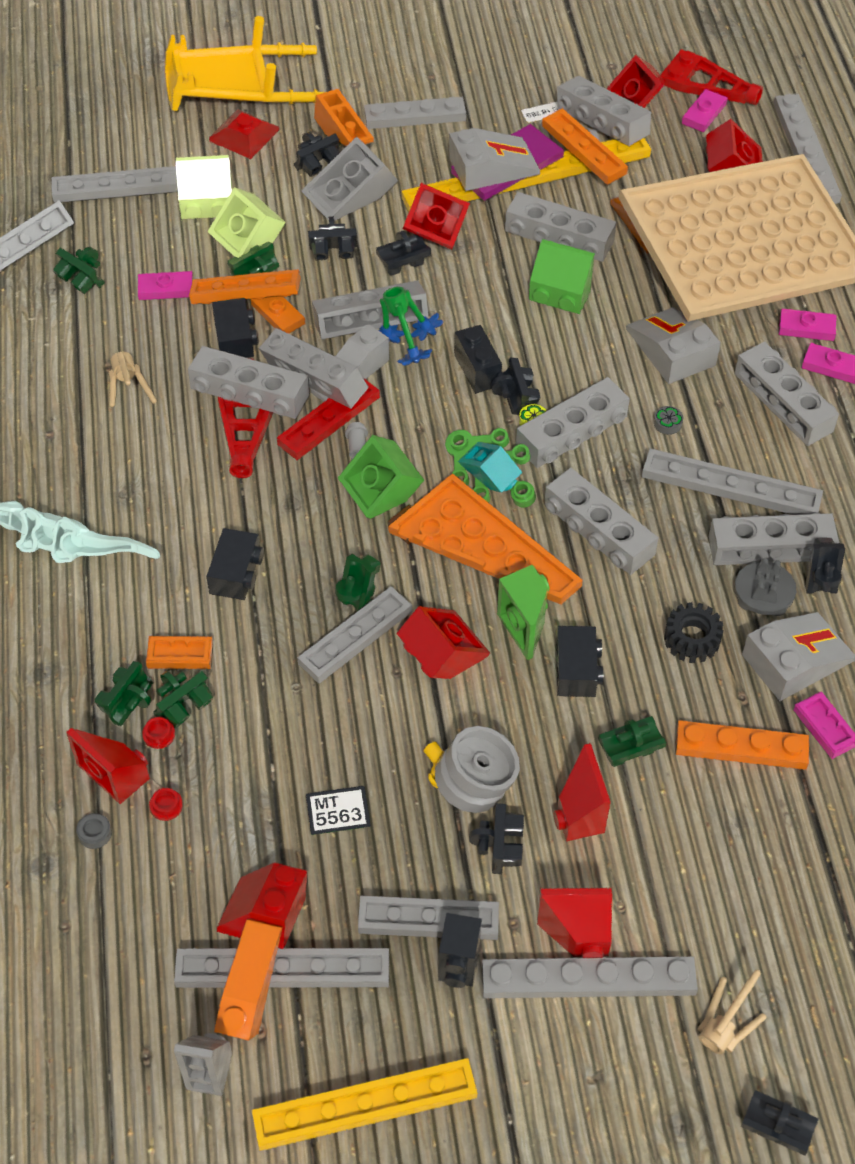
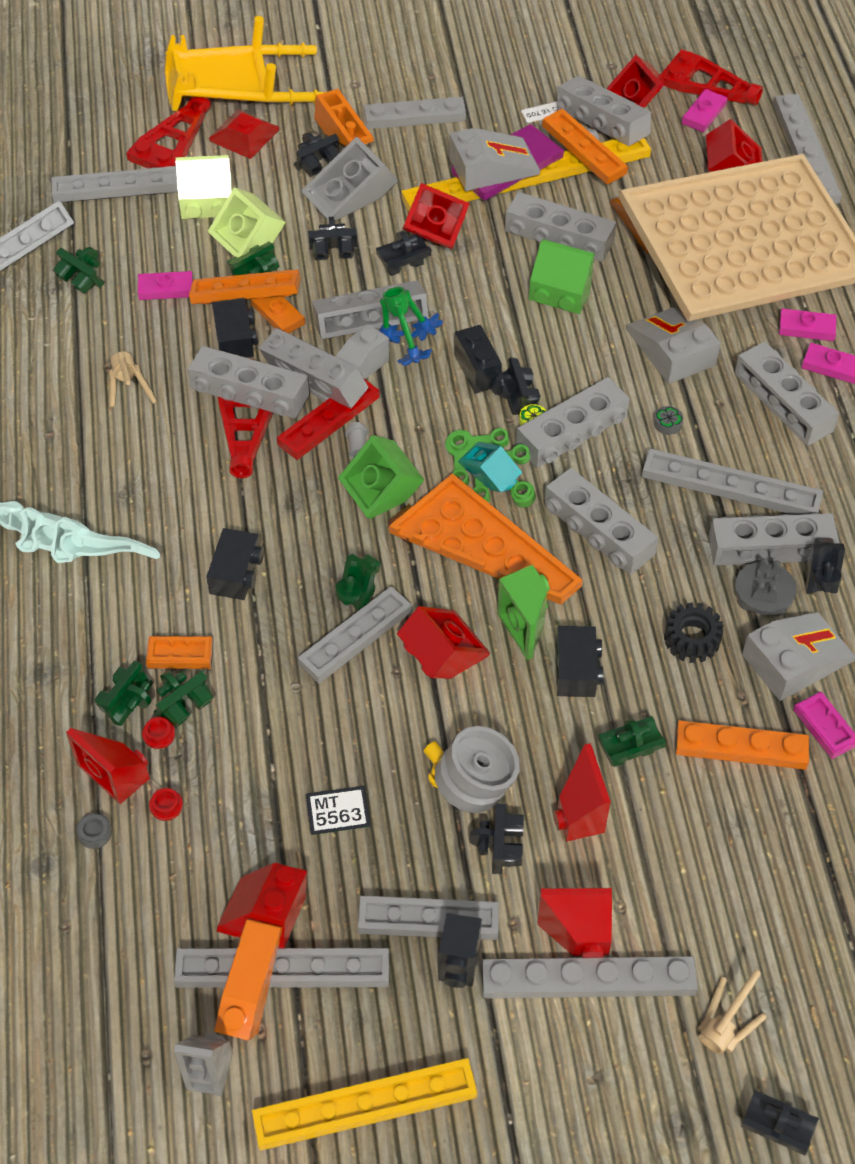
none -> red plate [126,97,211,168]

